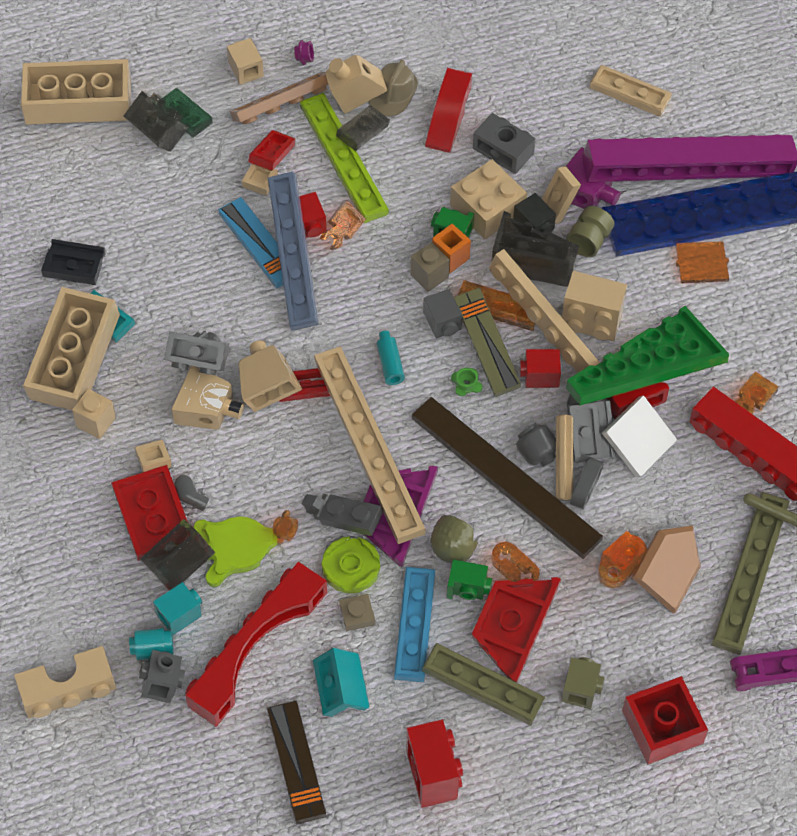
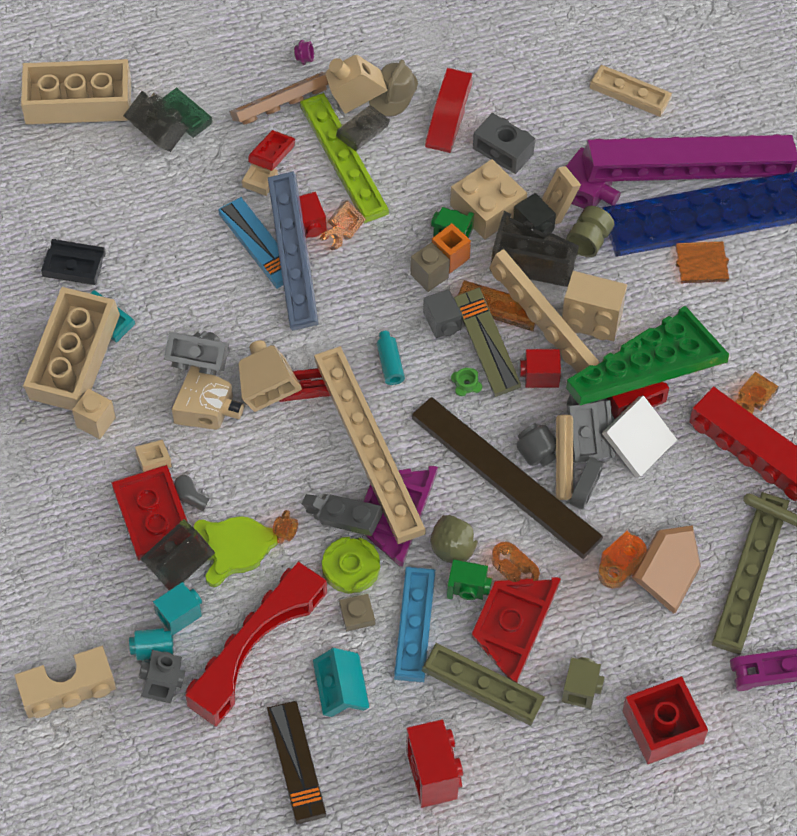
tan brick [227,38,264,85] -> none

